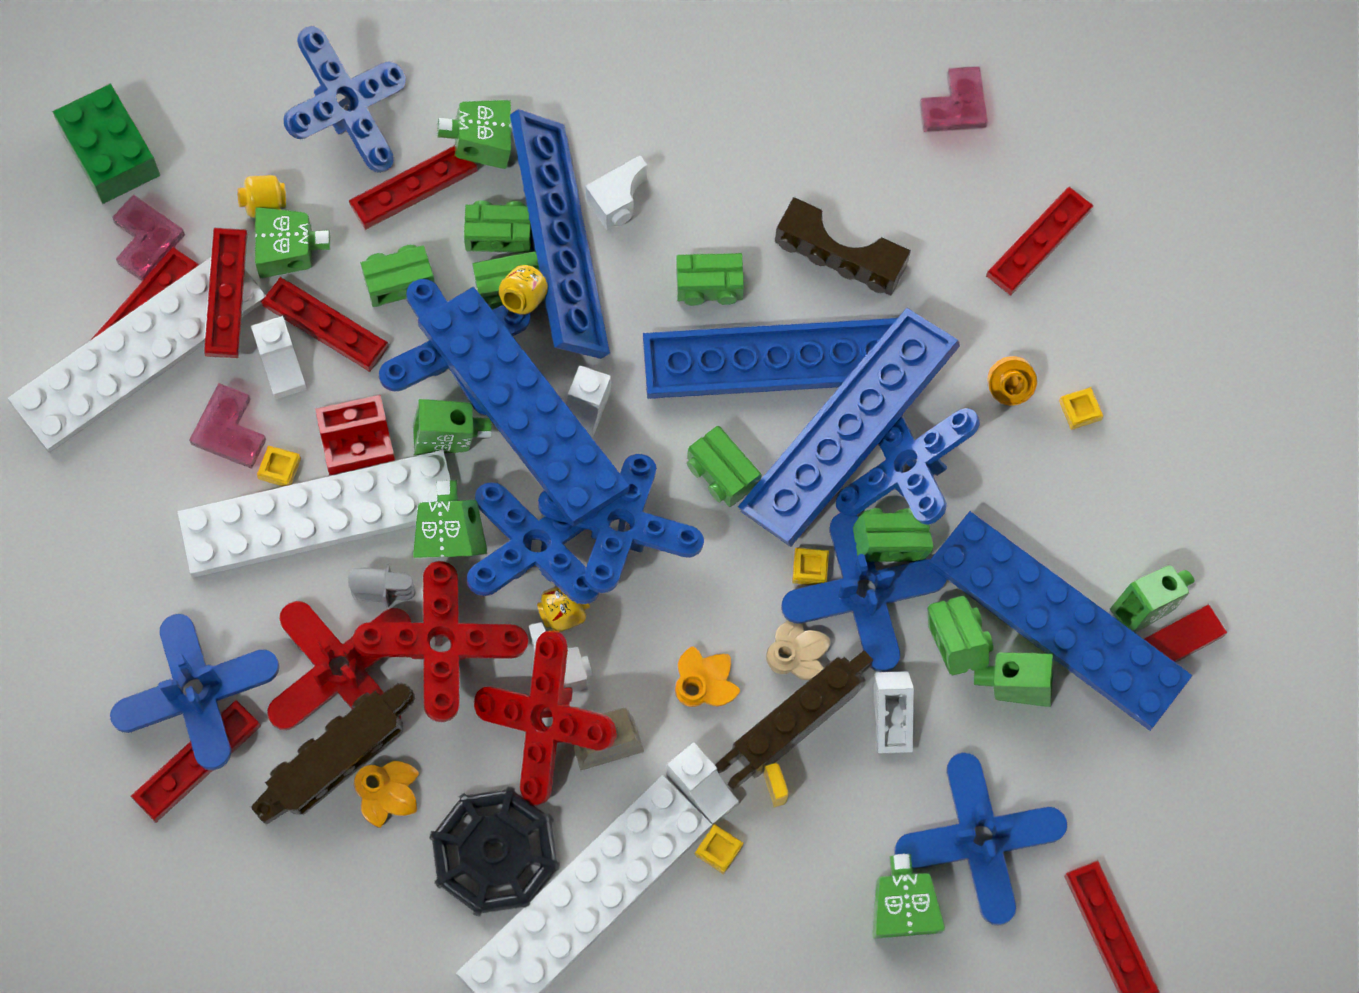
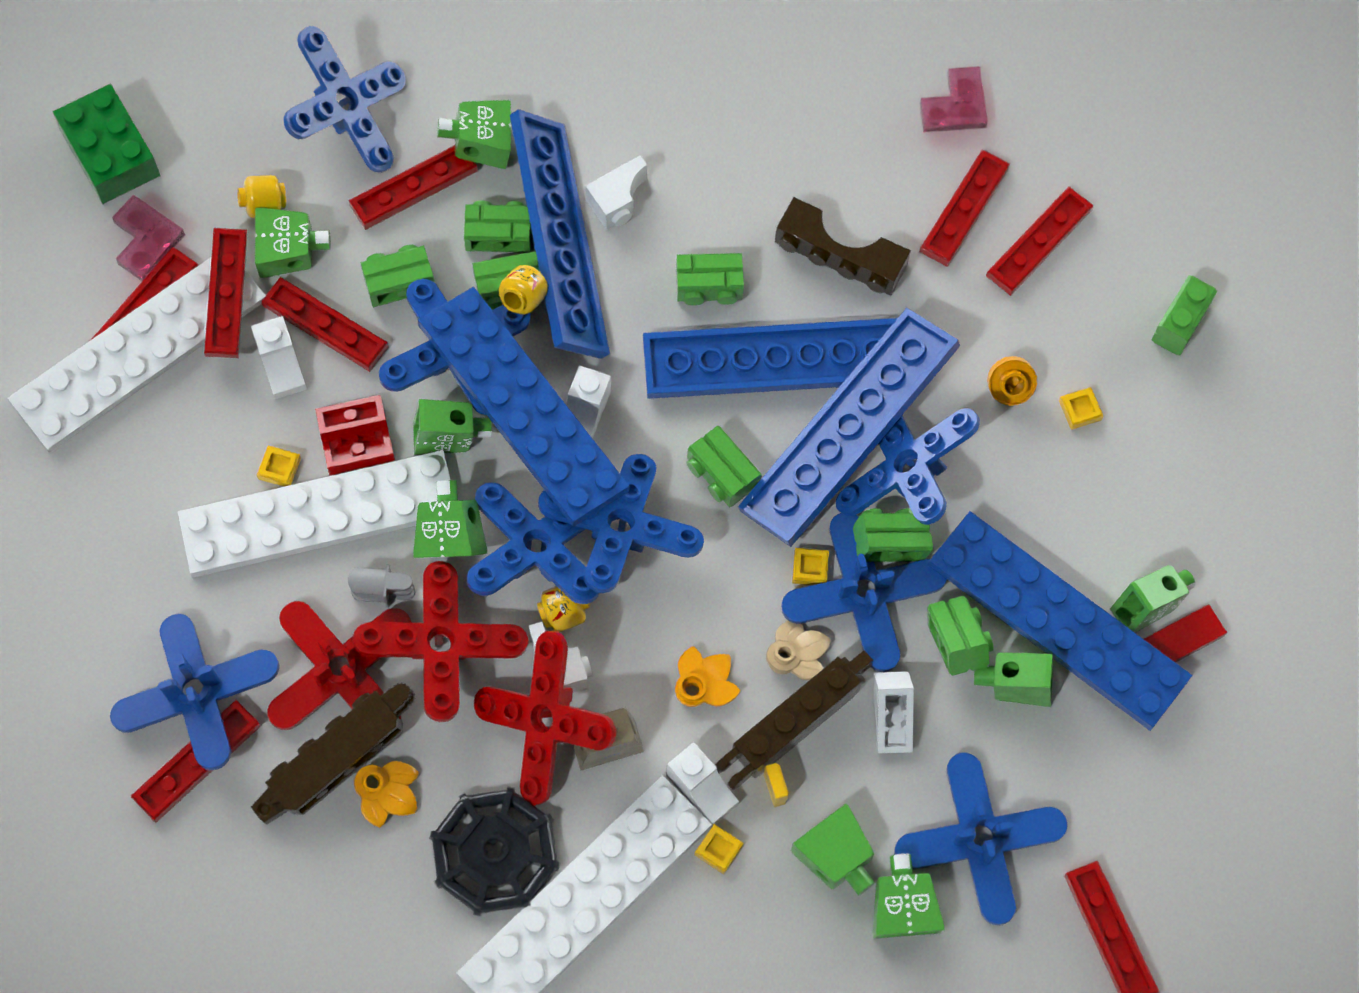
clear pink plate [189,383,266,469] -> none
none -> bright green torso [791,804,875,896]
none -> red tile [919,149,1010,267]
none -> bright green brick [1151,275,1217,356]

